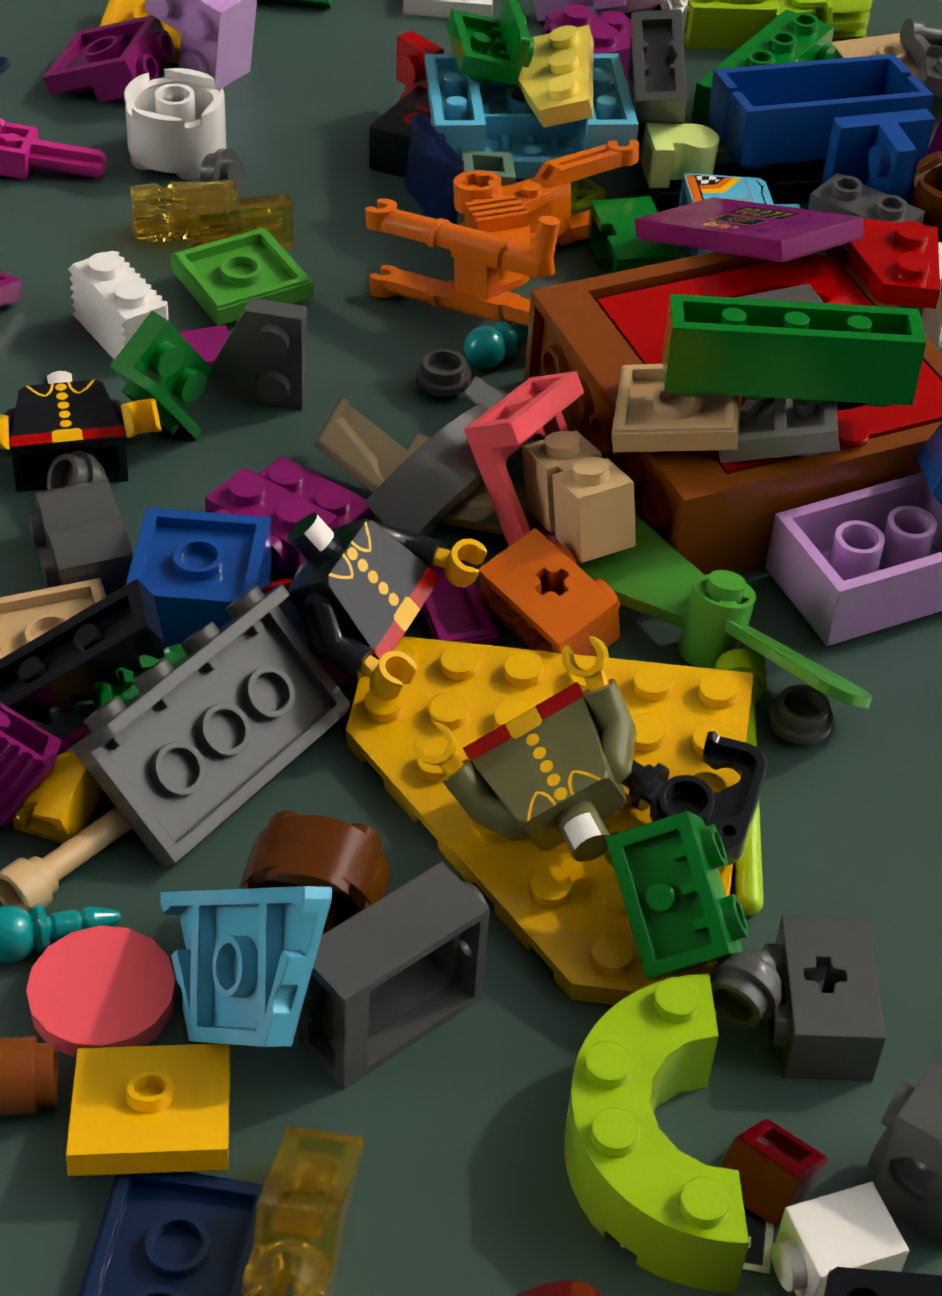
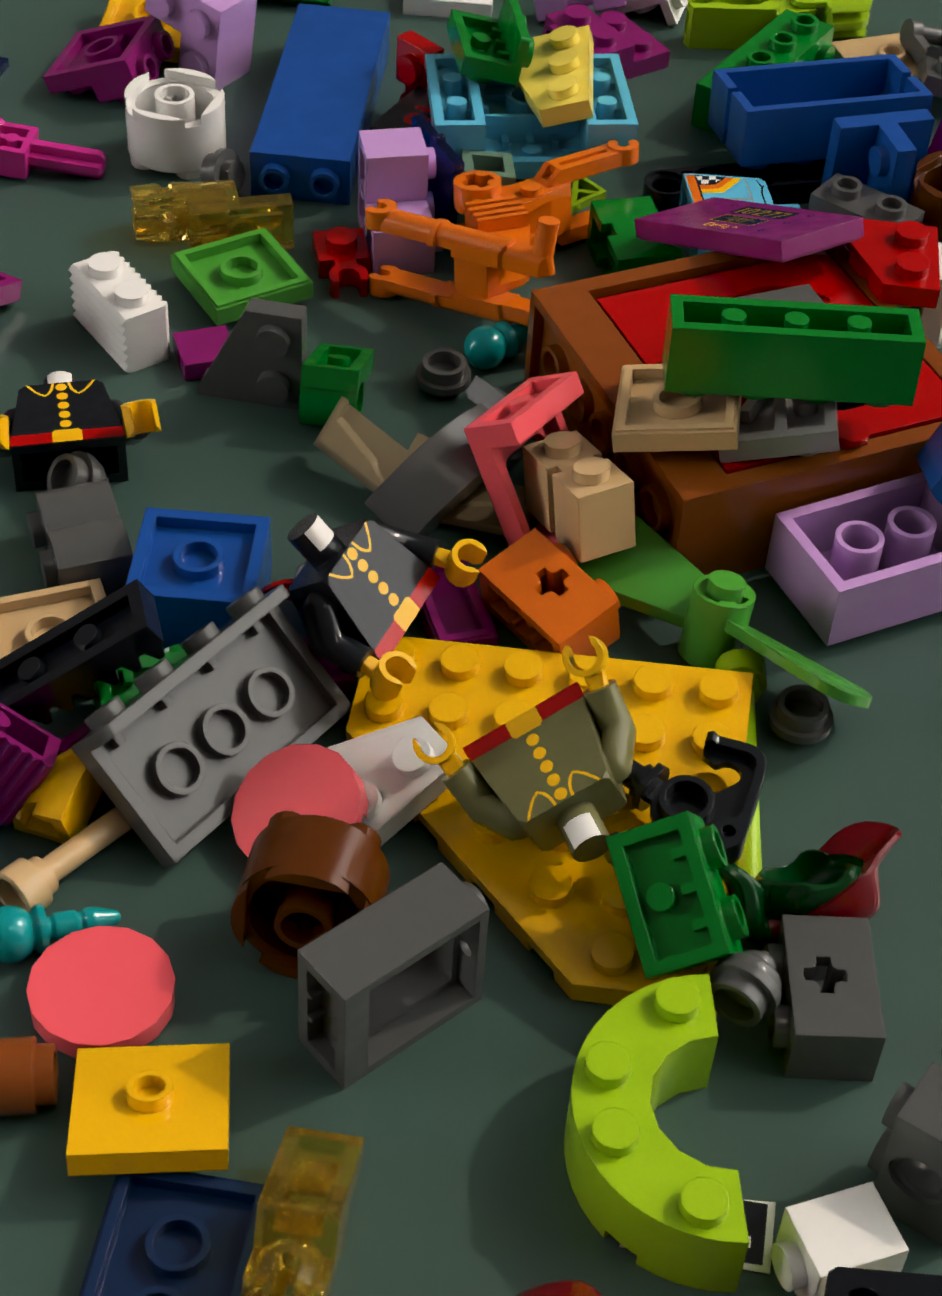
green bracket [110,311,214,440] -> none
medium azure wing [160,886,332,1047] -> none
magenta plate [205,456,374,579] -> none
dark grey window [628,9,687,159] -> none
yellowish green leg [640,122,719,188] -> none
dark red slope [720,1119,829,1226] -> none
none -> coral tile [231,744,369,857]
none -> blue brick [250,3,390,205]
none -> green plate [299,343,375,427]
none -> red plate [312,227,371,299]
none -> white wing [327,716,463,846]
none -> lavender brick [358,127,443,275]
none -> dark green hair [718,821,903,946]

